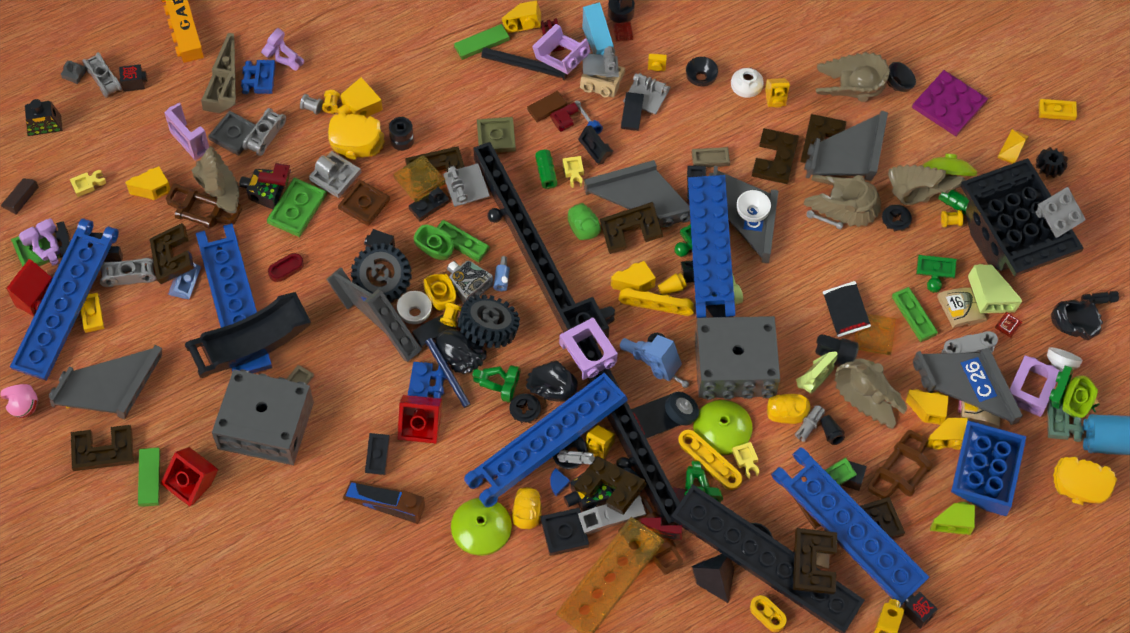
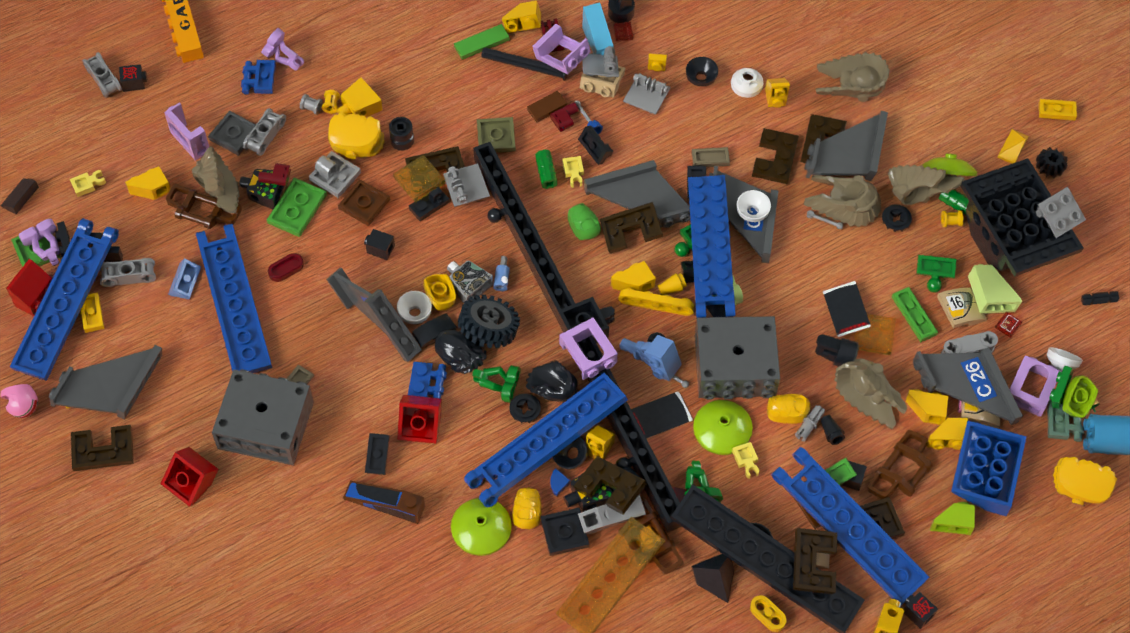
black torso [25,99,63,136] -> none
dark grey tile [61,60,87,84] -> none
bright green tile [138,448,160,507] -> none
dark brown plate [149,223,194,284] -> none
black windscreen [185,292,311,378] -> none
dark tan wedge [201,33,236,113] -> none
wheel [351,243,412,303] -> none
bright green piece [414,225,454,260] -> none
dark blue bar [425,338,471,408] -> none
bright green tile [437,220,490,262] -> none
yellow bush [440,303,462,327] -> none
light grey axle [557,450,595,465] -> none
black slope [621,92,644,131] -> none
dark red slope [641,518,682,540] -> none
black wheel [665,392,699,426] -> none
yellow plate [678,430,742,490] -> none
yellowish green slope [796,352,838,394] -> none
black piece [887,62,916,92] -> none
magenta plate [912,70,988,137] -> none
black piece [1051,299,1103,340] -> none

